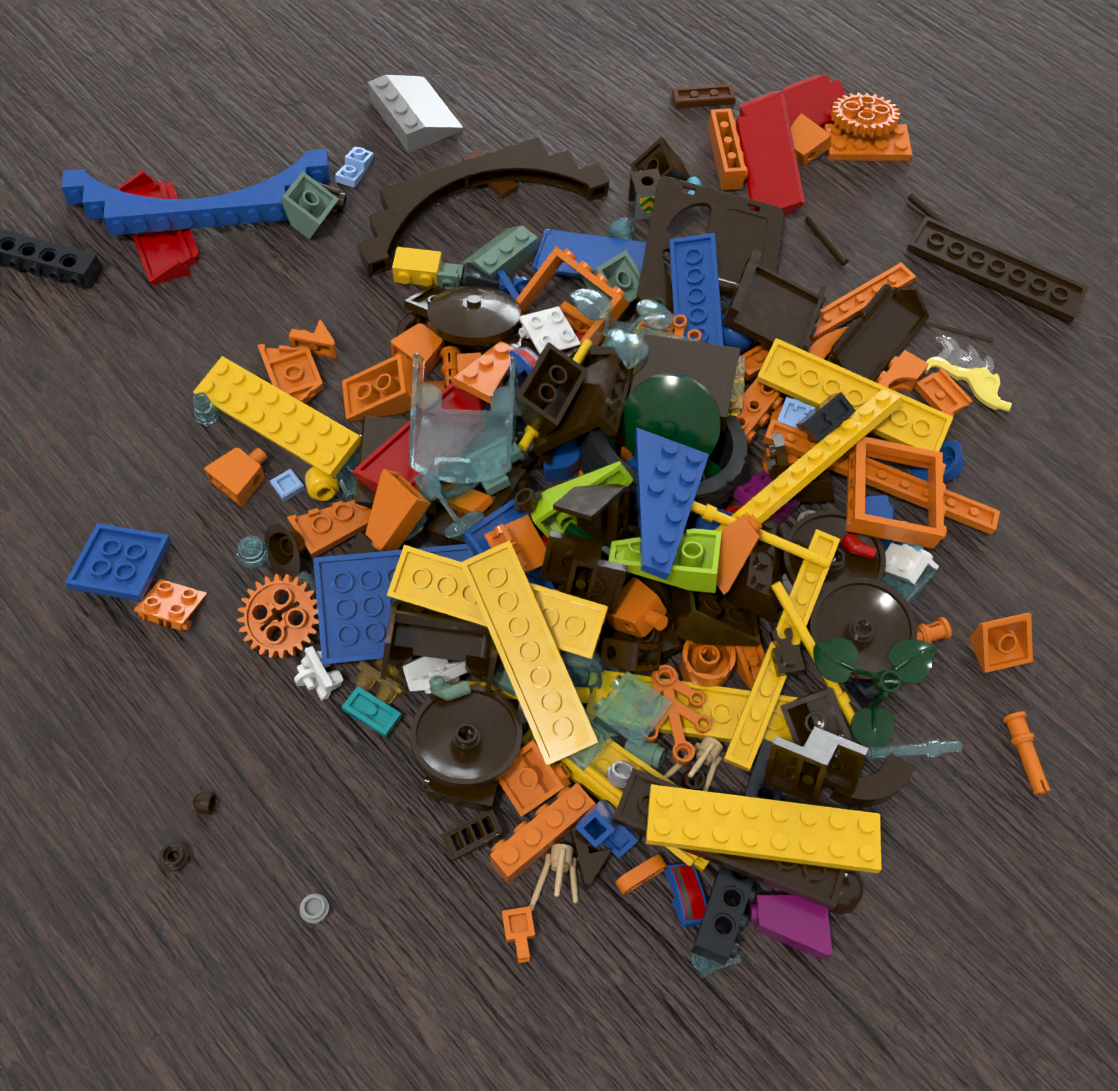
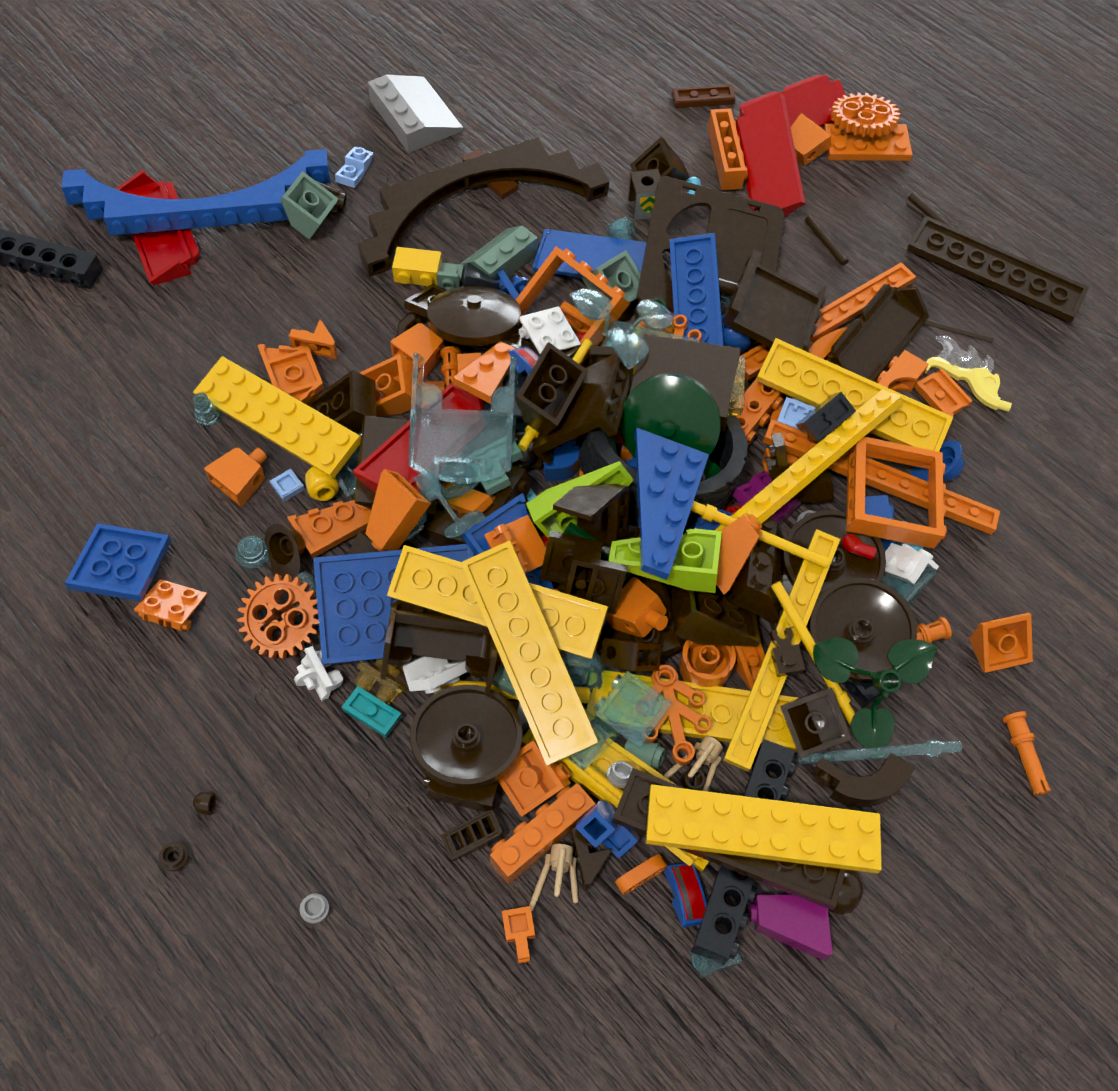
sand green arm [429,675,471,700] -> none
dark brown plate [514,488,542,514] -> none
dark brown bracket [763,727,869,805] -> none
none -> dark brown slope [308,370,377,433]

